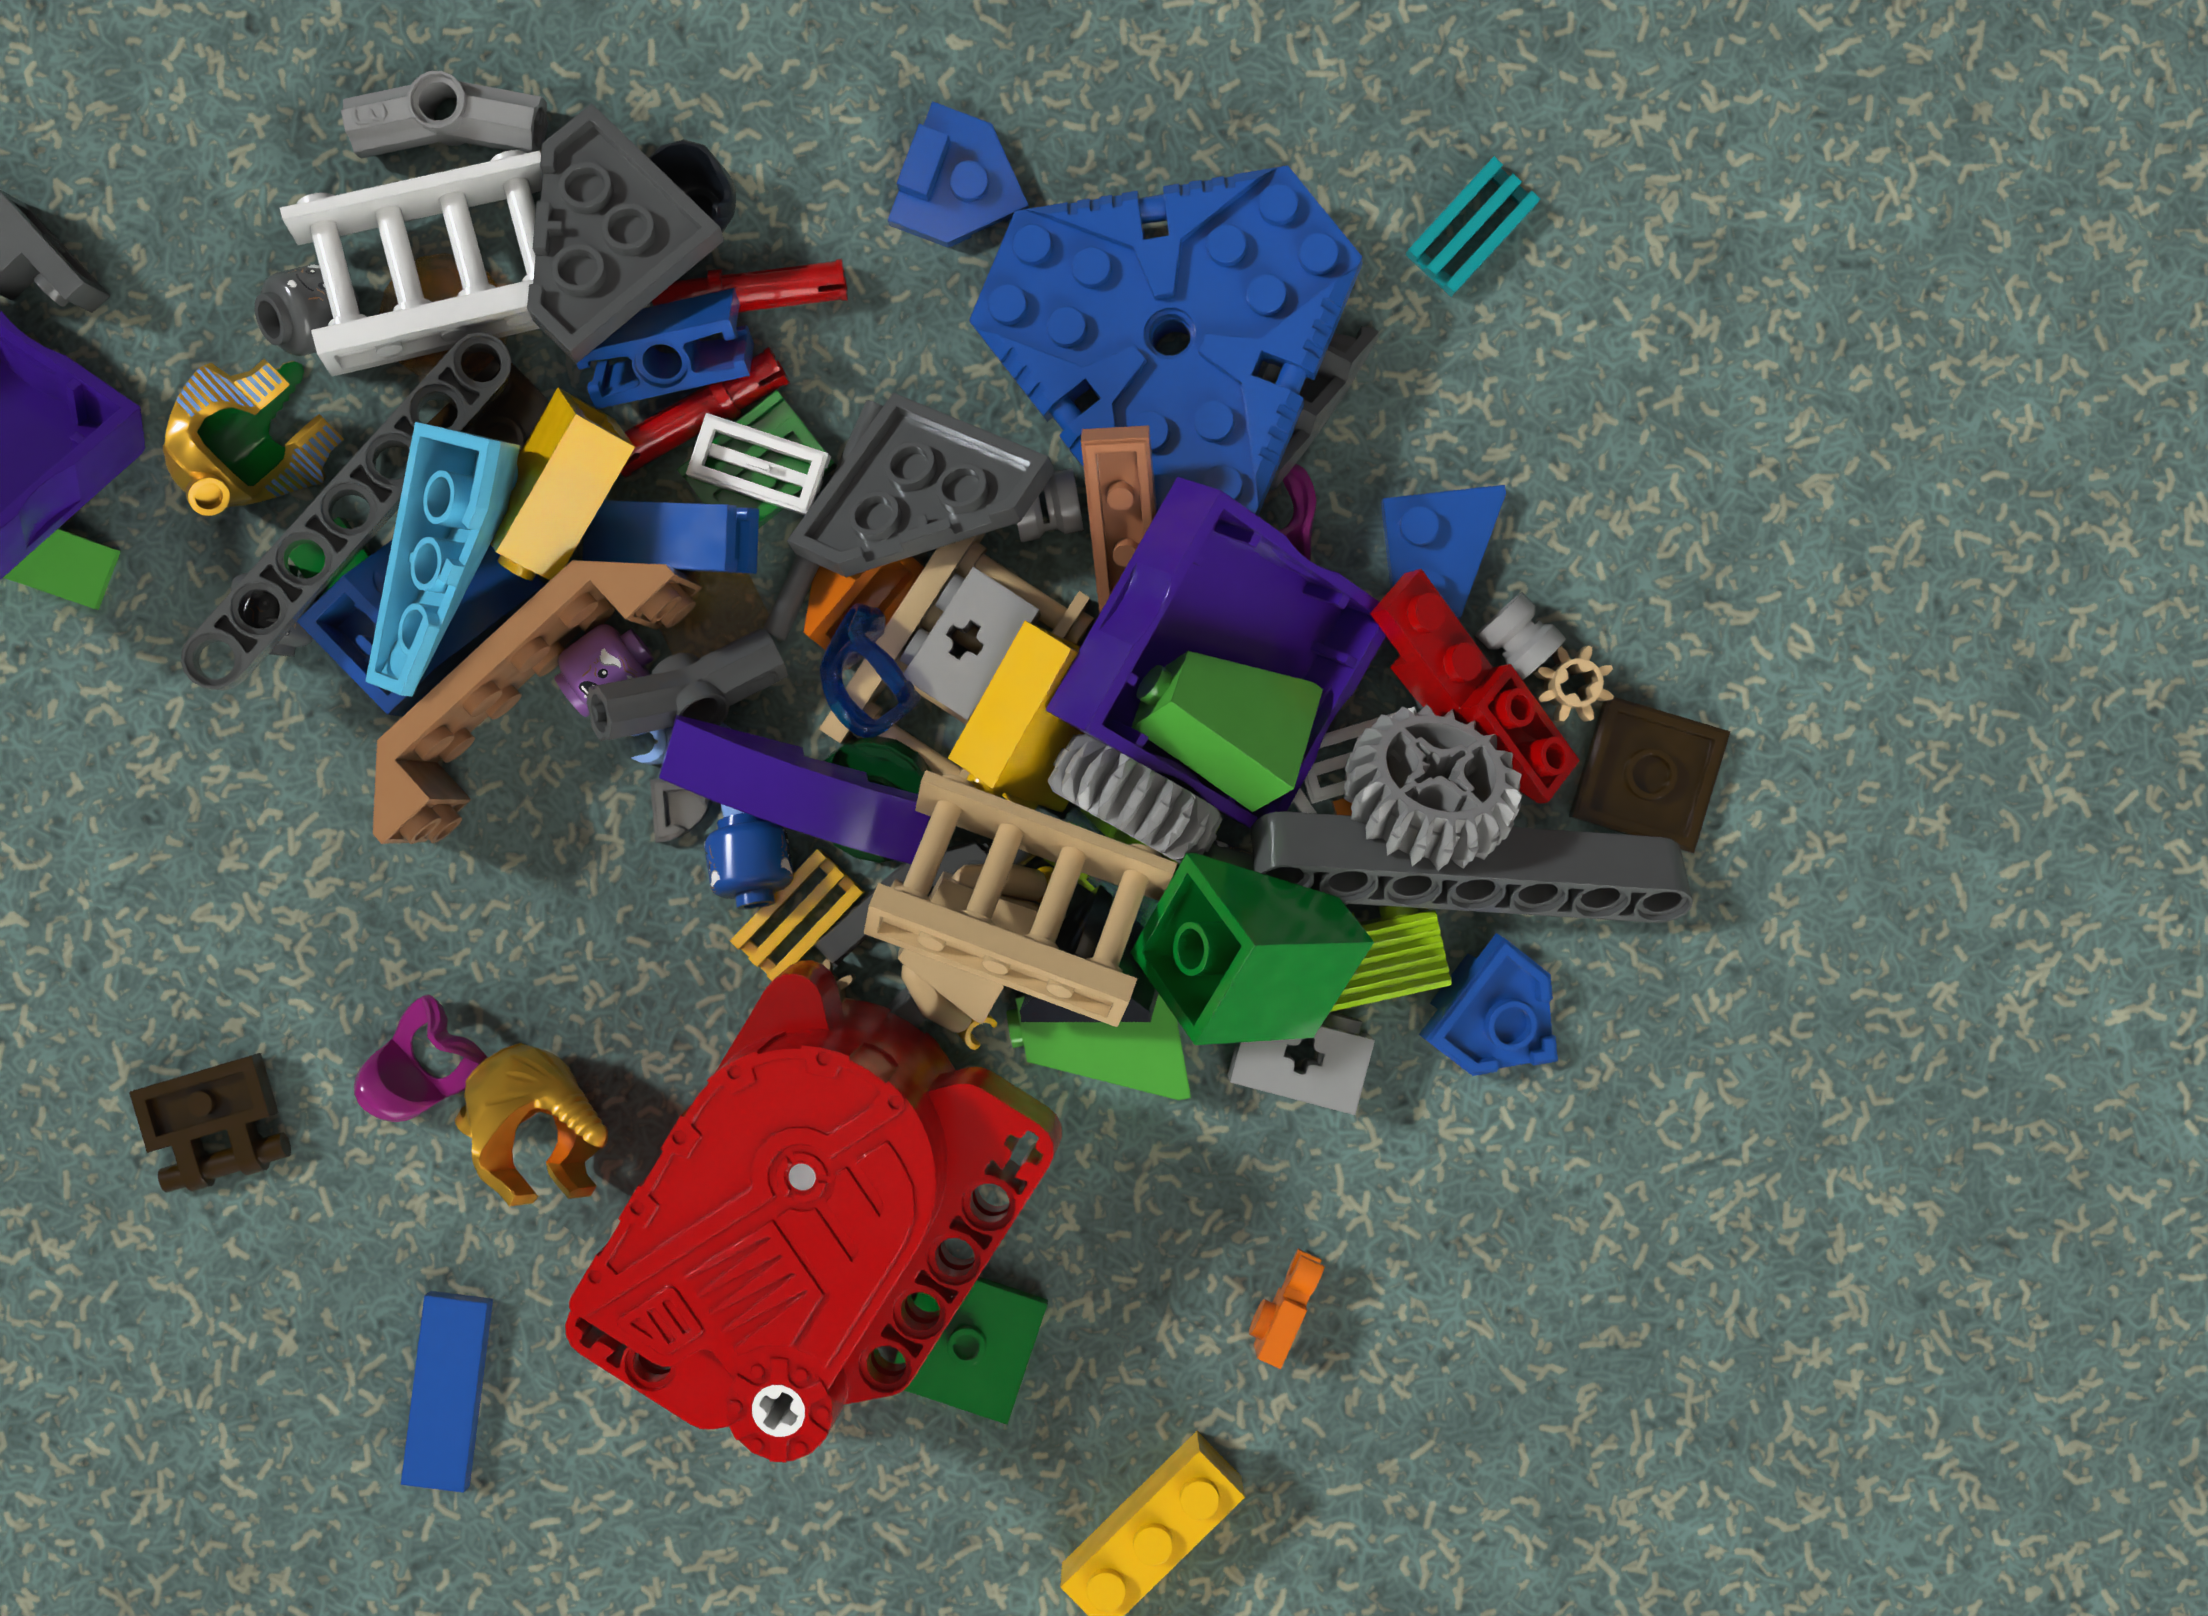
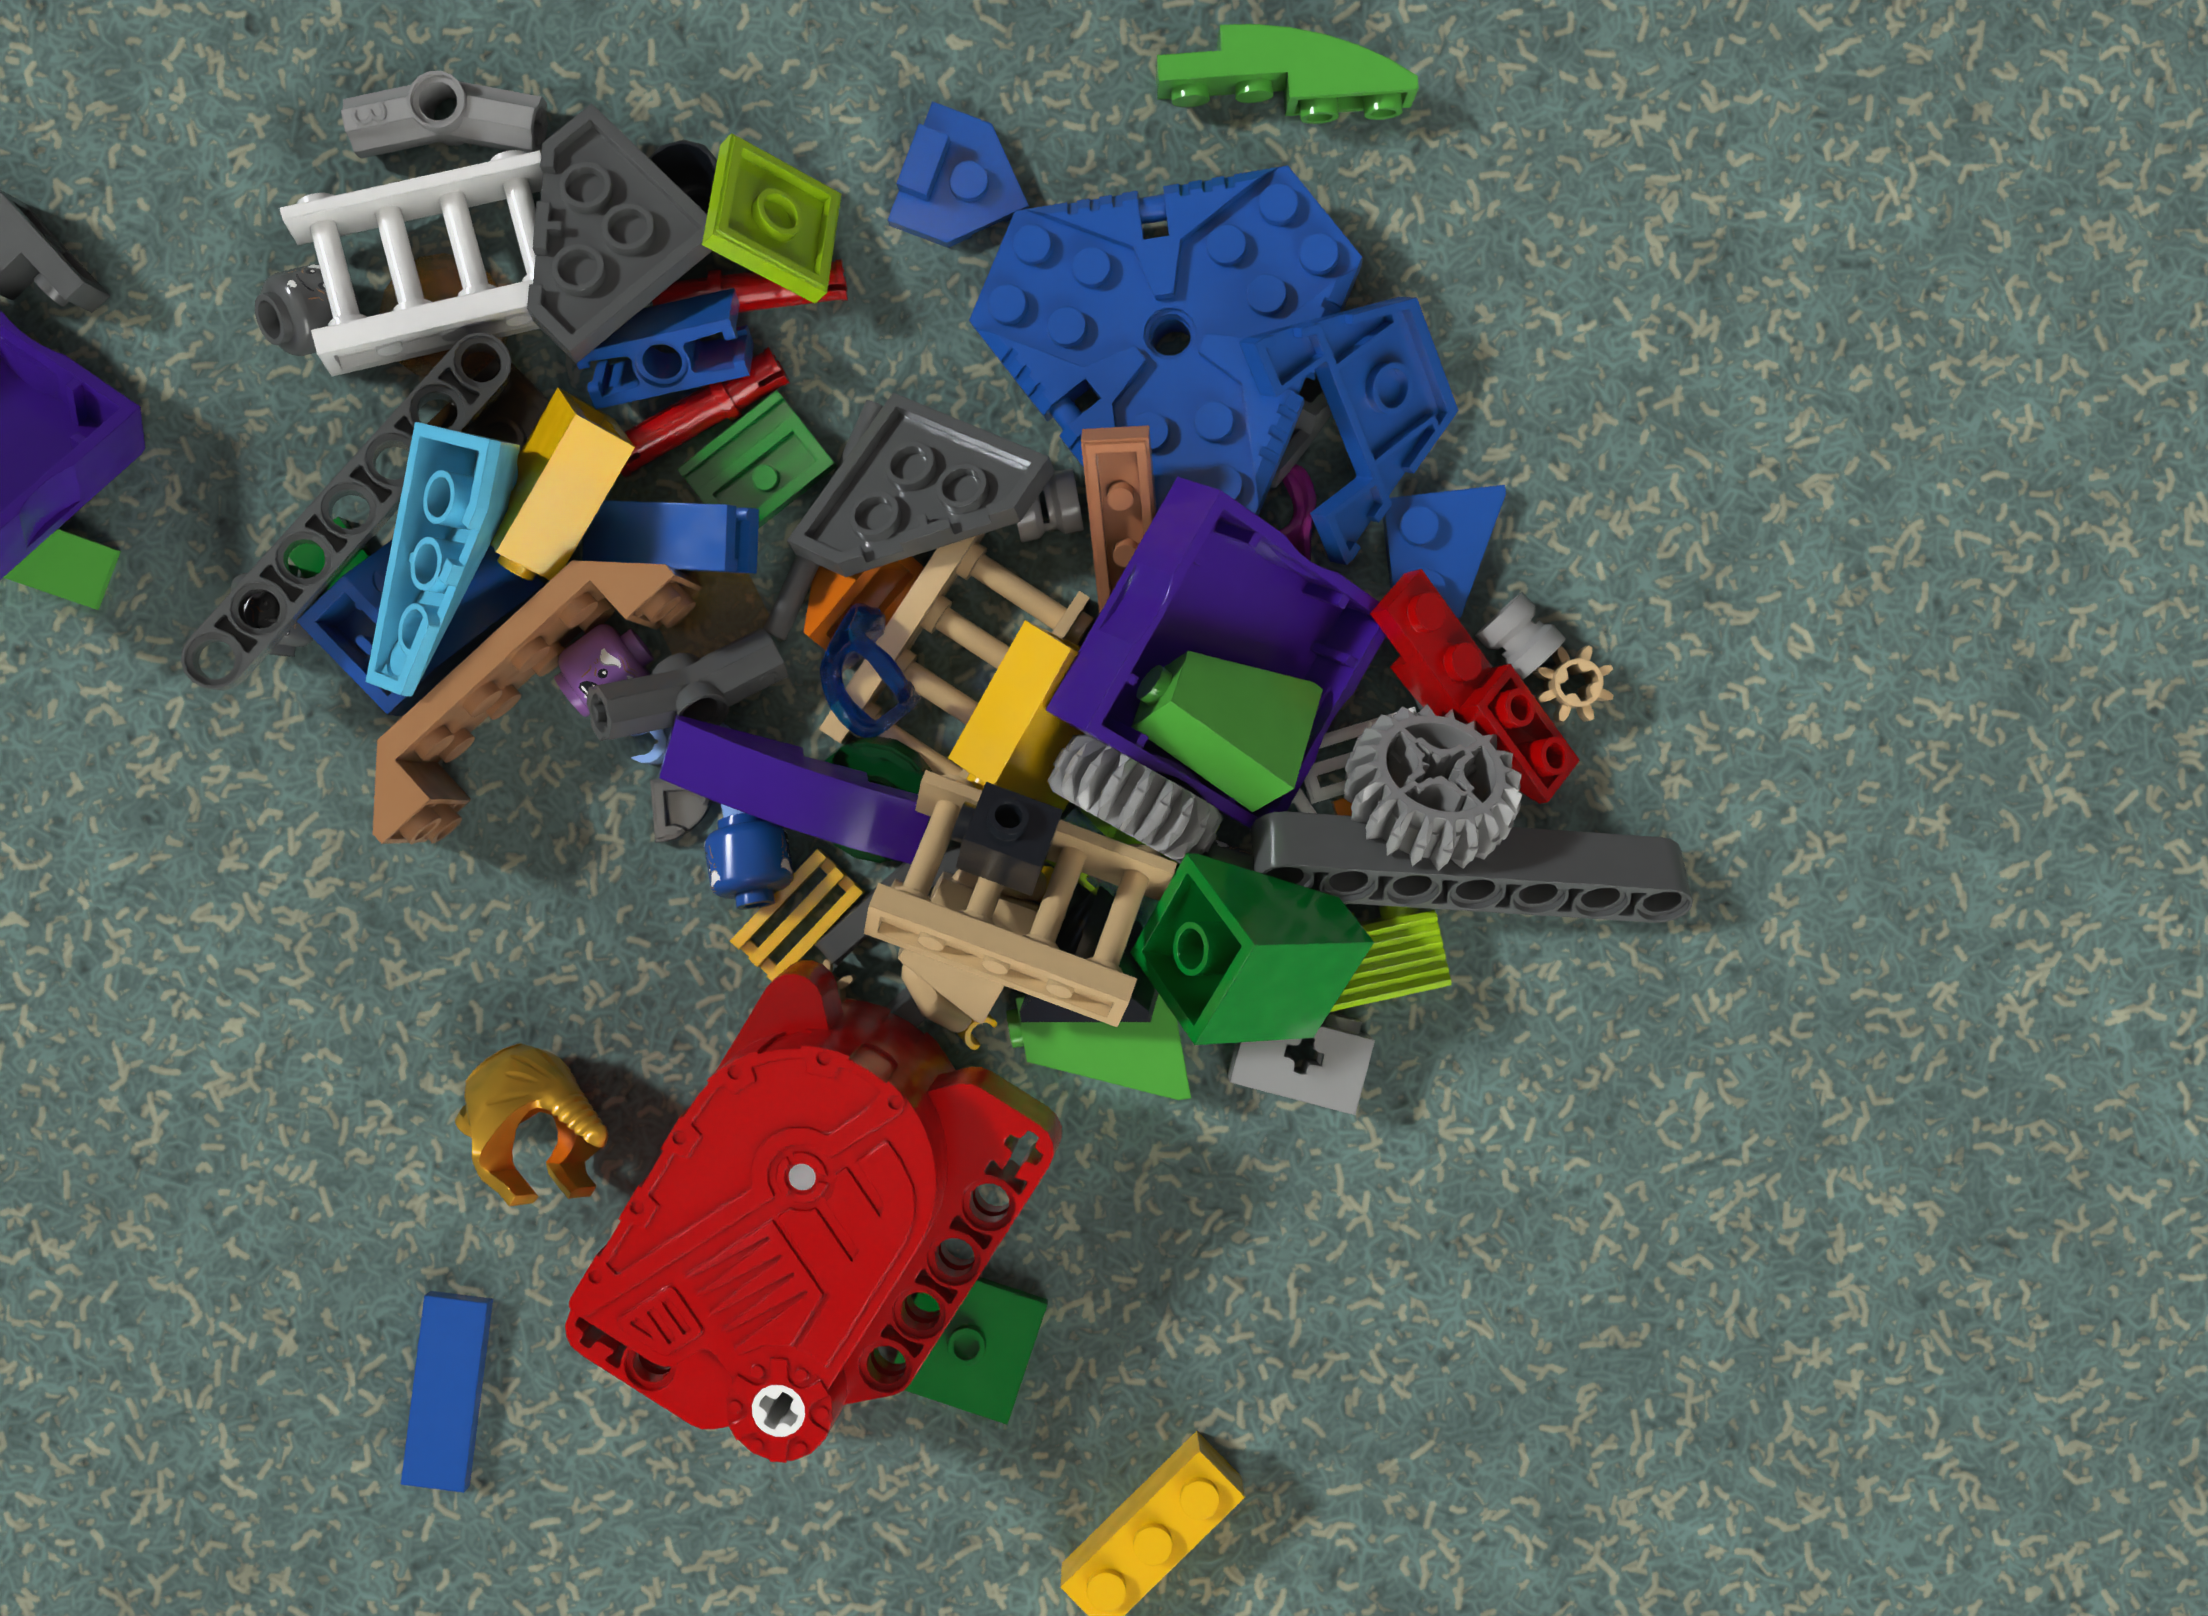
dark brown plate [129,1053,291,1193] -> none
piece [163,359,344,516] -> none
magenta piece [354,995,487,1122] -> none
white tile [686,413,831,515] -> none
light grey brick [900,567,1041,721] -> none
orange plate [1249,1248,1325,1369] -> none
teal tile [1405,156,1541,297] -> none
blue plate [1419,933,1558,1076] -> none
dark brown tile [1569,697,1731,853] -> none
none -> lime plate [702,133,842,304]
none -> black brick [951,782,1063,896]
none -> bright green slope [1156,24,1419,124]
none -> blue wing [1239,297,1459,565]

